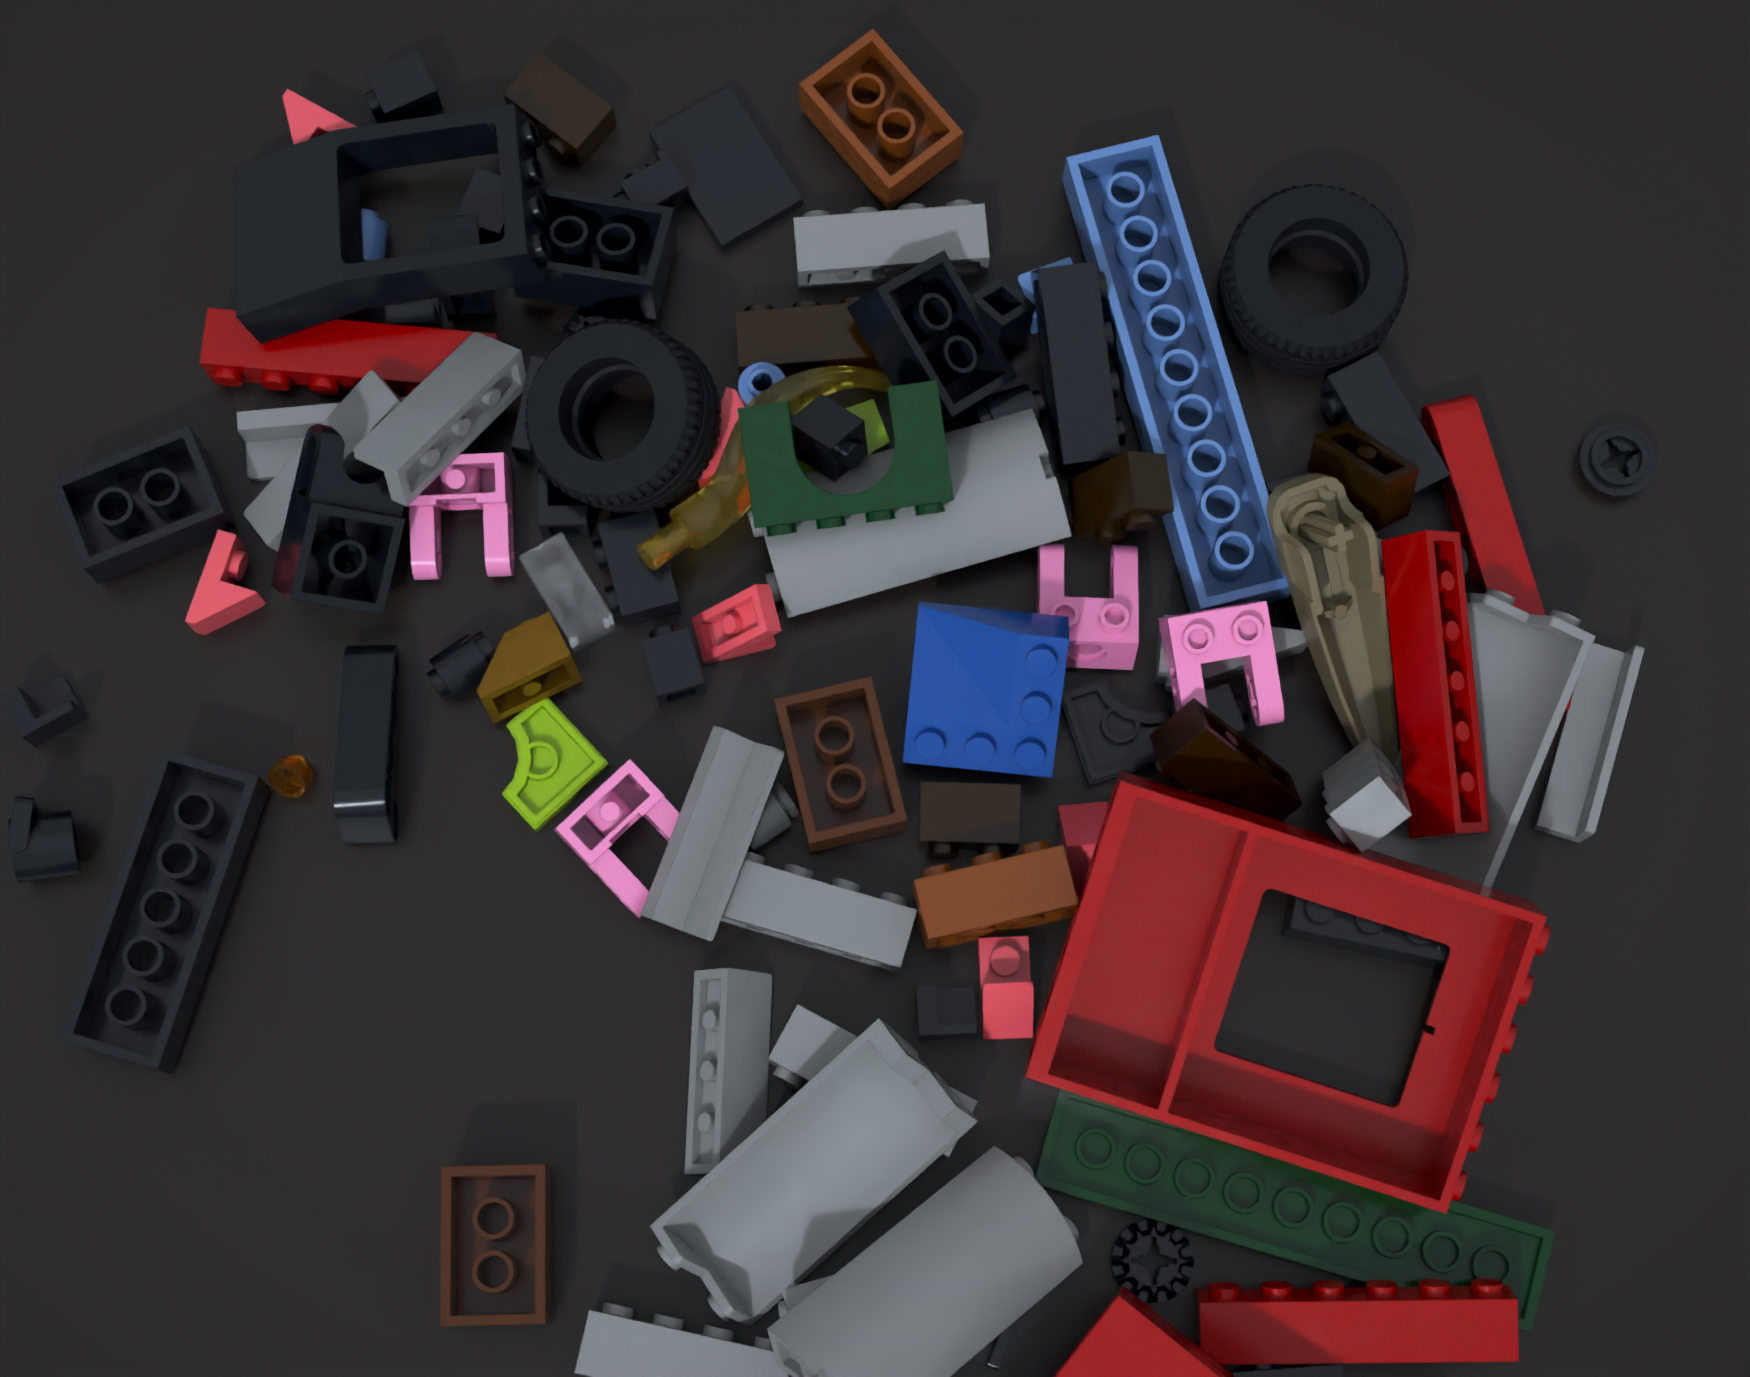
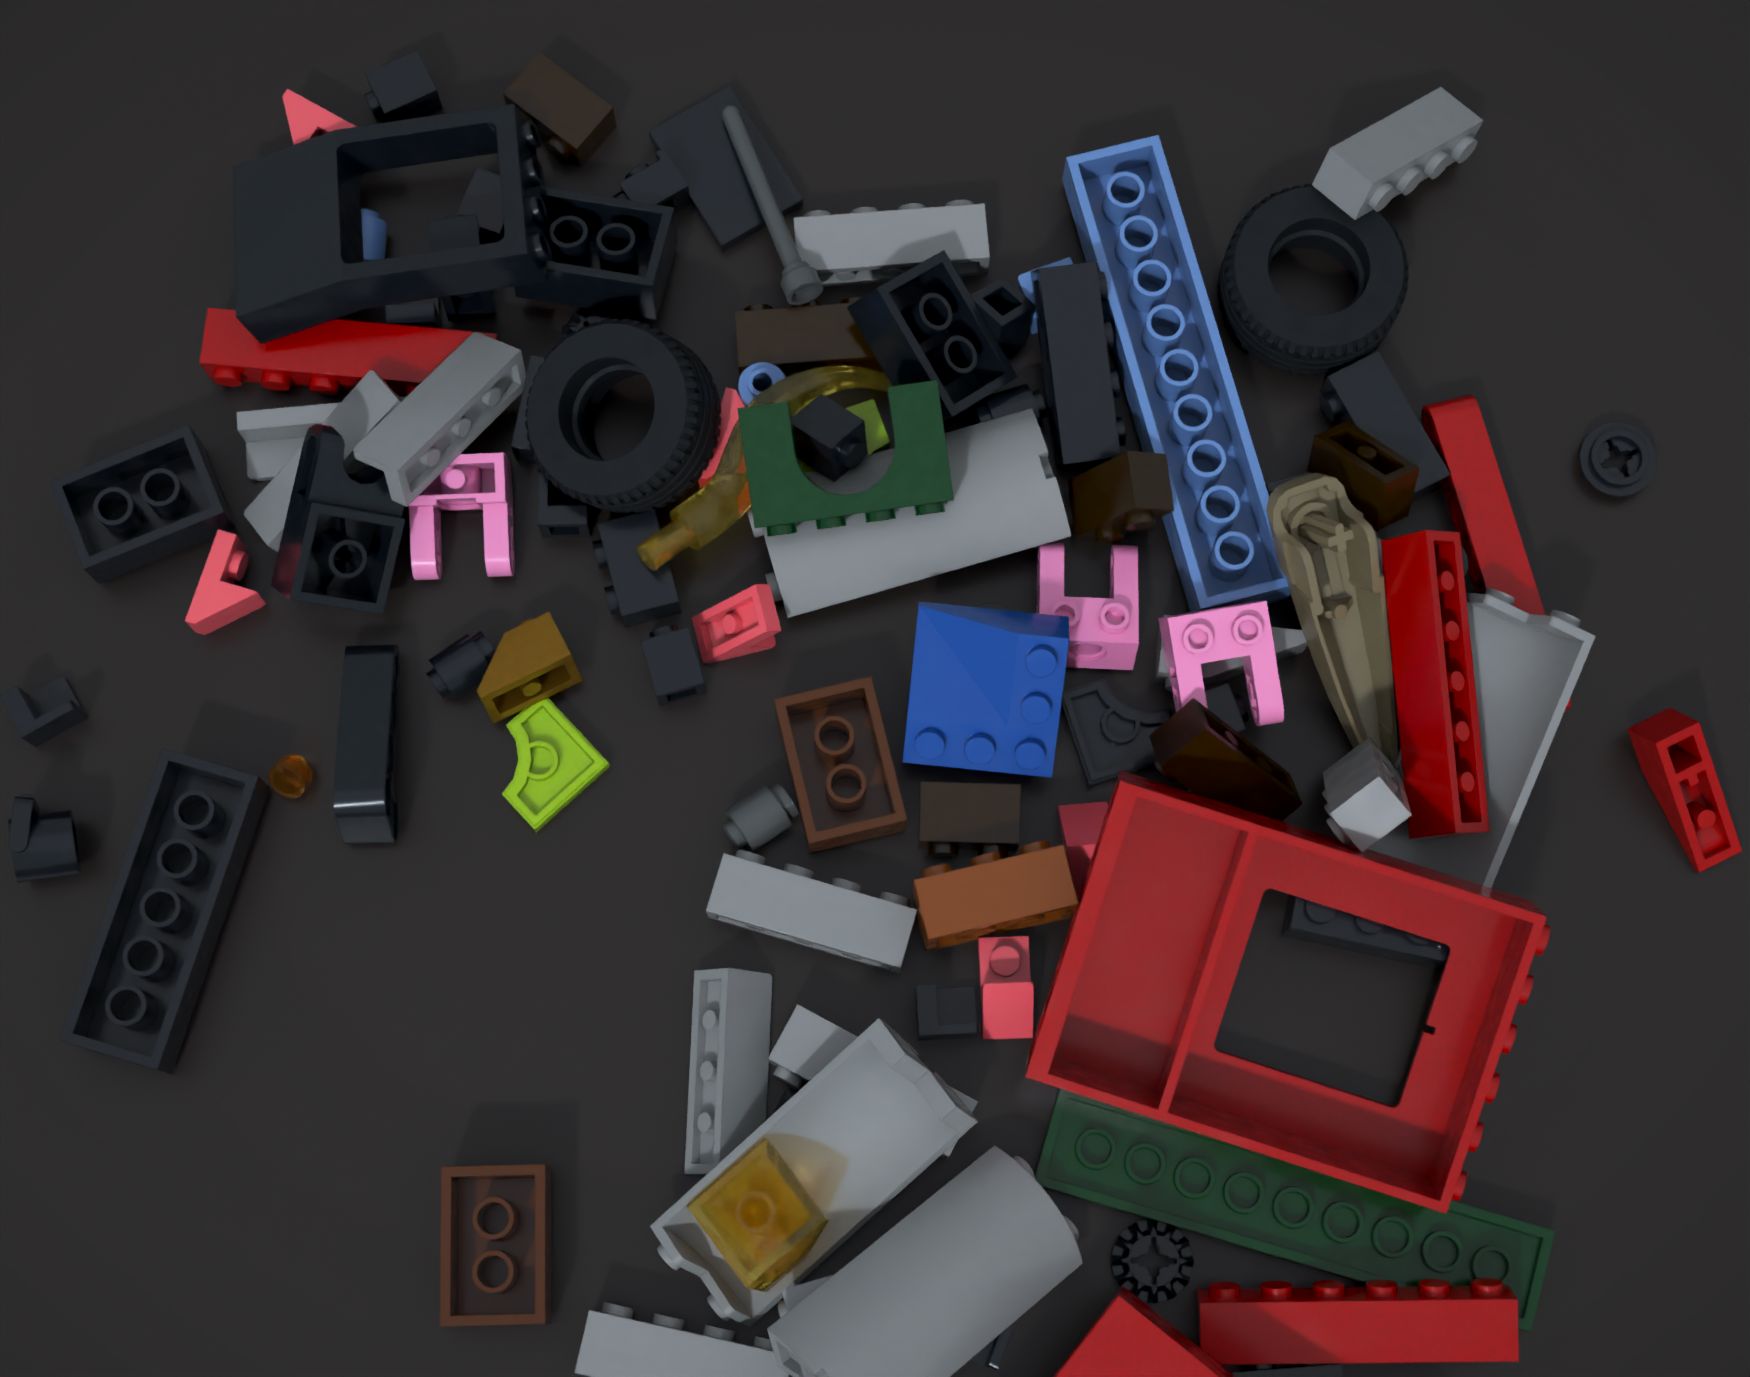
clear brick [519,532,616,653] -> none
bright pink brick [554,759,680,918] -> none
light grey panel [640,726,784,941] -> none
dark orange brick [799,29,964,210] -> none
light grey panel [1532,643,1645,843] -> none
none -> clear yellow slope [686,1138,829,1292]
none -> dark grey piece [721,105,823,305]
none -> light grey brick [1312,87,1484,220]
none -> red slope [1627,708,1742,873]

